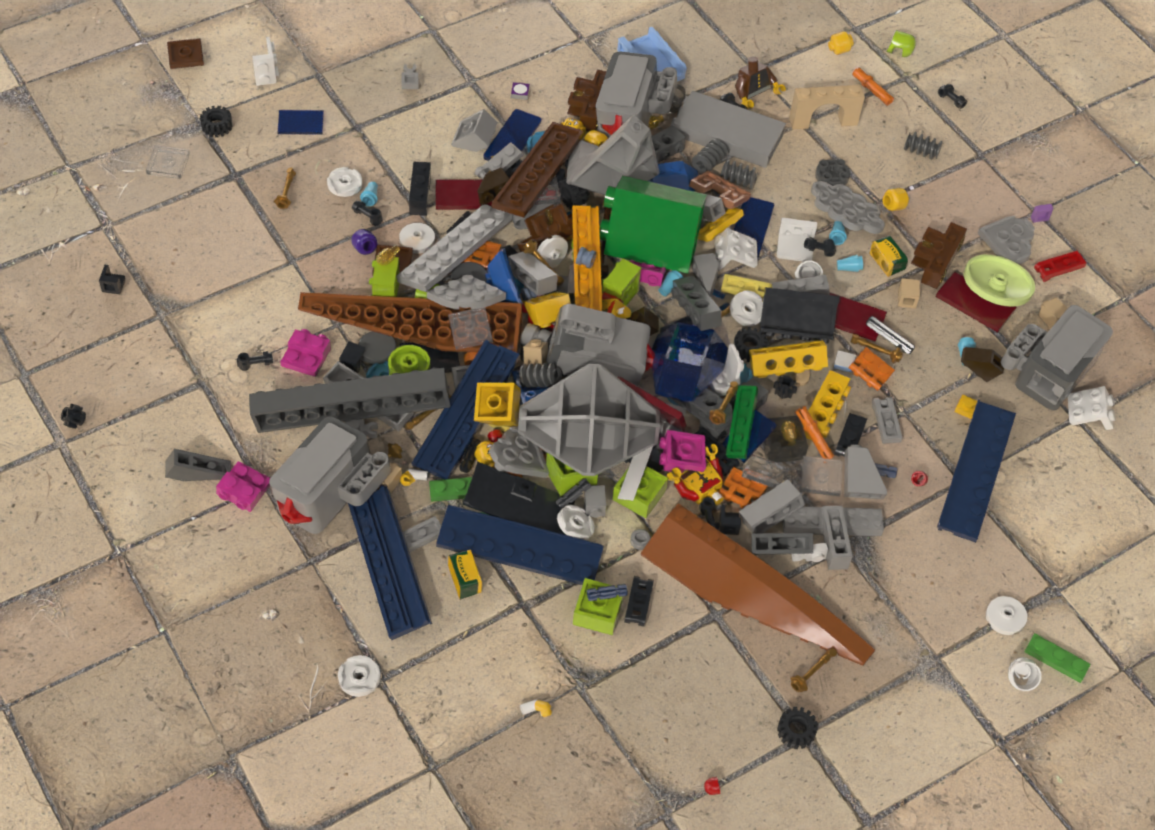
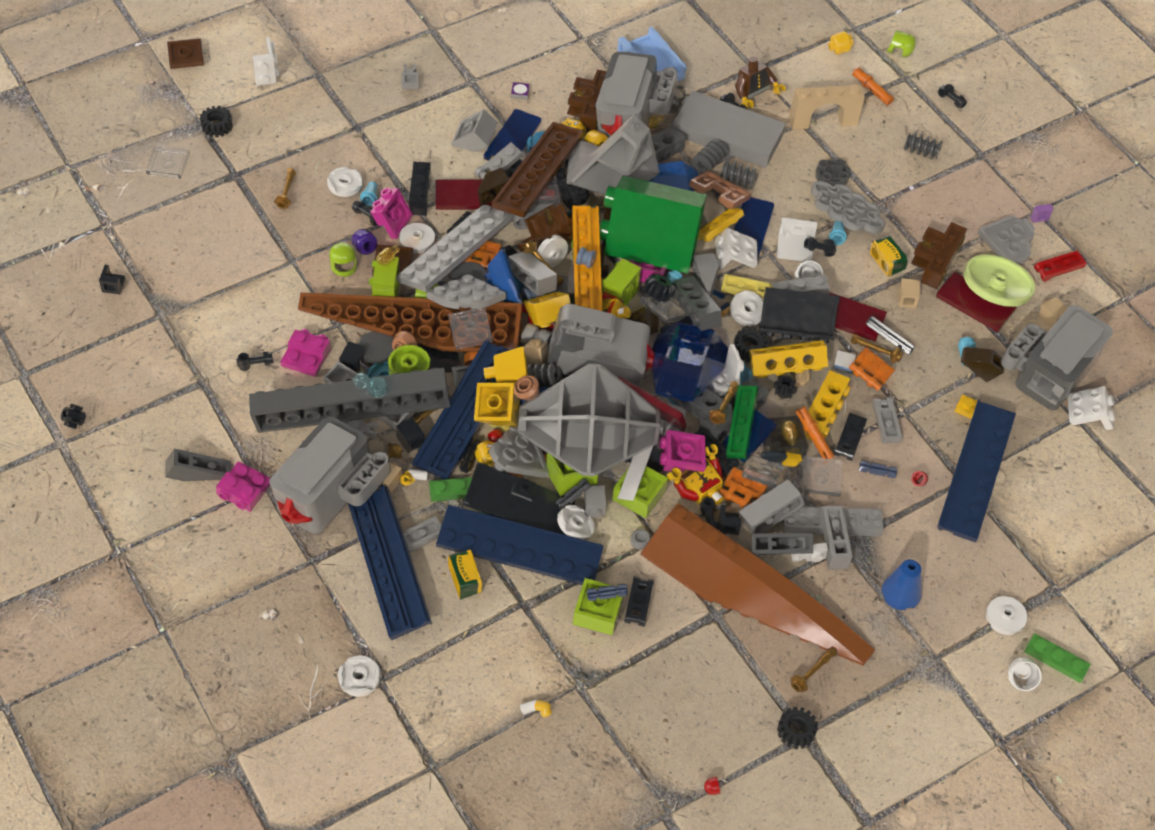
clear blue piece [277,110,324,135] -> none
light grey brick [702,195,726,222] -> none
medium azure cone [837,255,863,272] -> none
light grey slope [844,445,887,500] -> none
yellow head [882,188,909,211] -> none
none -> lime helmet [329,242,357,277]
none -> clear light blue plate [353,373,388,398]
none -> dark pink plate [371,188,413,239]
none -> nougat cone [392,331,417,350]
none -> black panel [396,418,425,453]
none -> yellow torso [484,347,528,384]
none -> nougat cone [514,375,539,401]
none -> clear plate [639,295,686,323]
none -> black gear [643,274,675,302]
none -> piece [761,451,802,467]
none -> blue cone [881,559,922,610]

